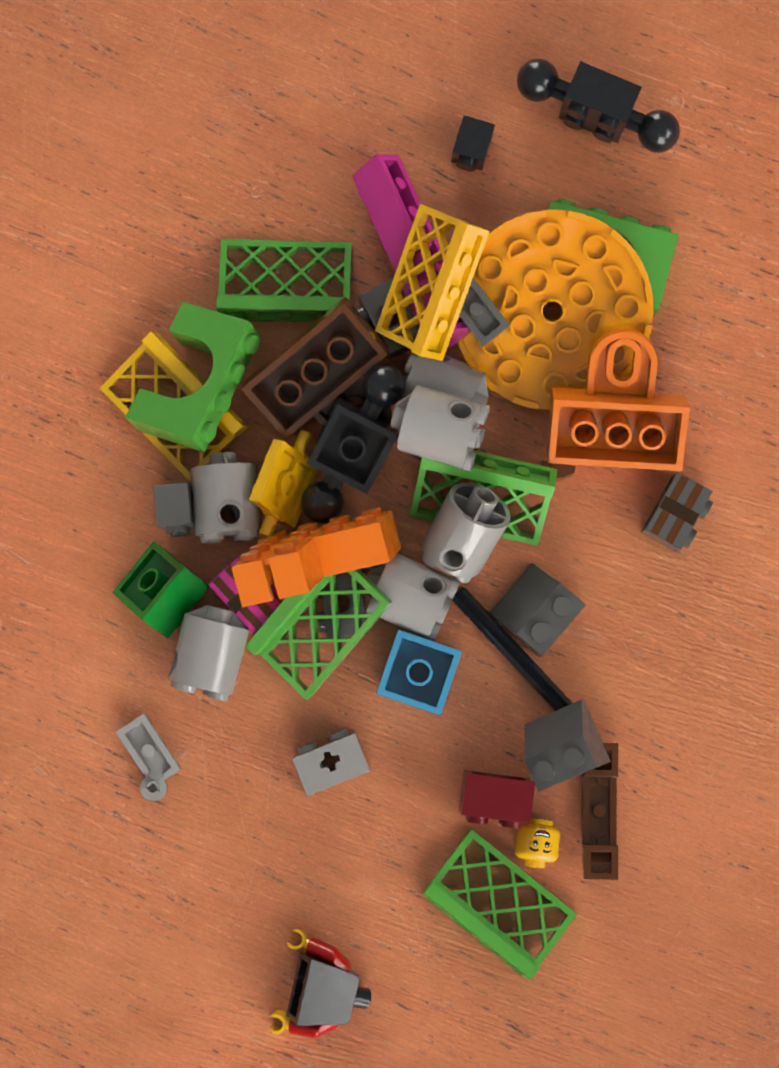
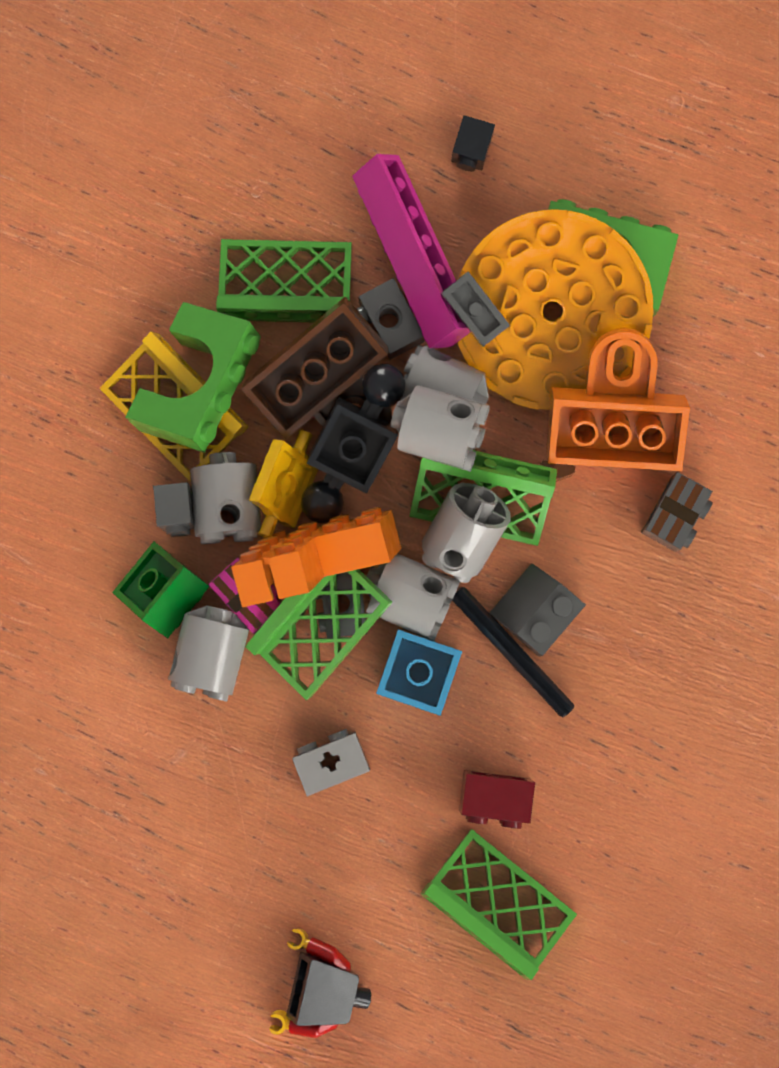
light grey hinge [116,713,182,801] -> none
yellow fence [375,204,490,361] -> none
yellow head [515,818,560,869] -> none
black brick [517,59,680,153] -> none
dark grey slope [525,699,611,792] -> none
reddish brown slope [581,743,618,880] -> none

